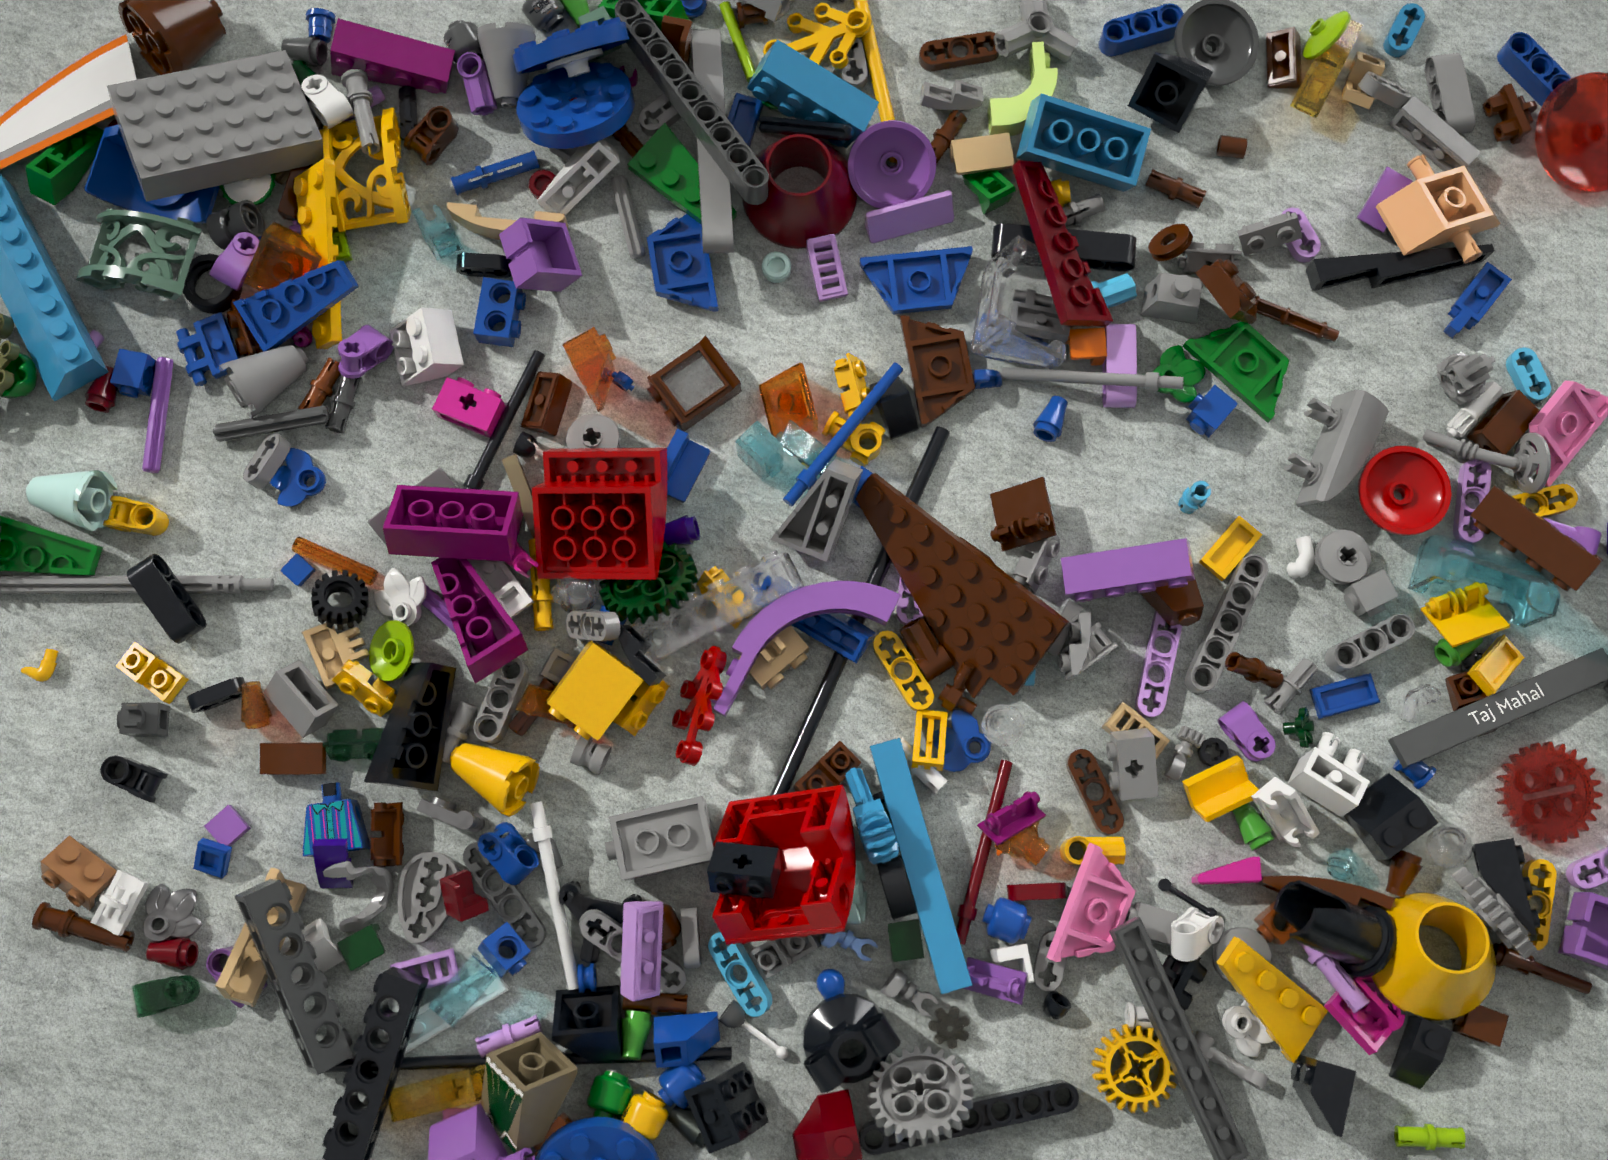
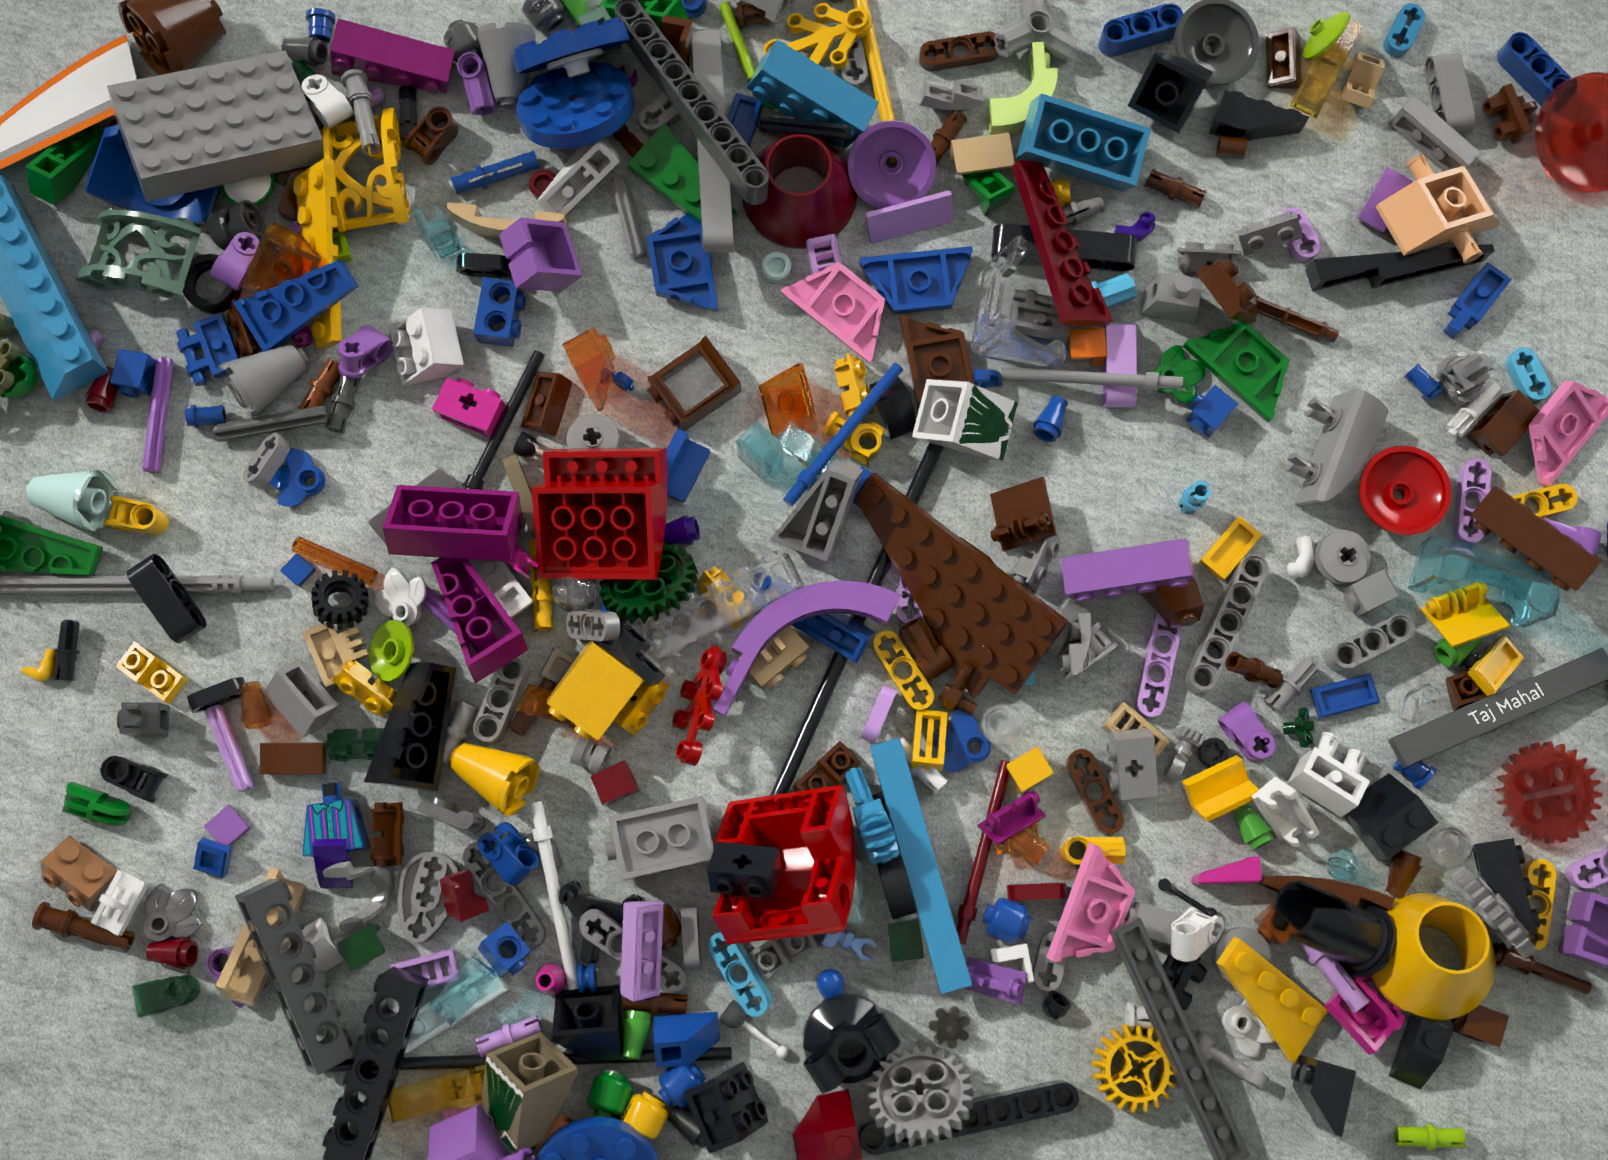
light grey piece [881,968,938,1016] -> none
reddish brown piece [1148,224,1193,261] -> none
light grey beam [1358,71,1411,110] -> none
light grey dish [1423,429,1551,493] -> none
none -> black axle [53,620,80,681]
none -> green arm [62,782,131,826]
none -> blue pin [185,405,226,429]
none -> lavender axle [205,704,254,792]
none -> dark pink cone [535,963,566,995]
none -> dark red panel [591,760,640,806]
none -> bright pink wing [780,262,885,364]
none -> lavender beam [861,684,898,744]
none -> white slope [912,379,1018,461]
none -> yellow panel [1006,746,1054,794]
none -> dark purple arm [1114,212,1155,242]
none -> black slope [1209,90,1309,141]
none -> blue pin [1404,363,1444,402]

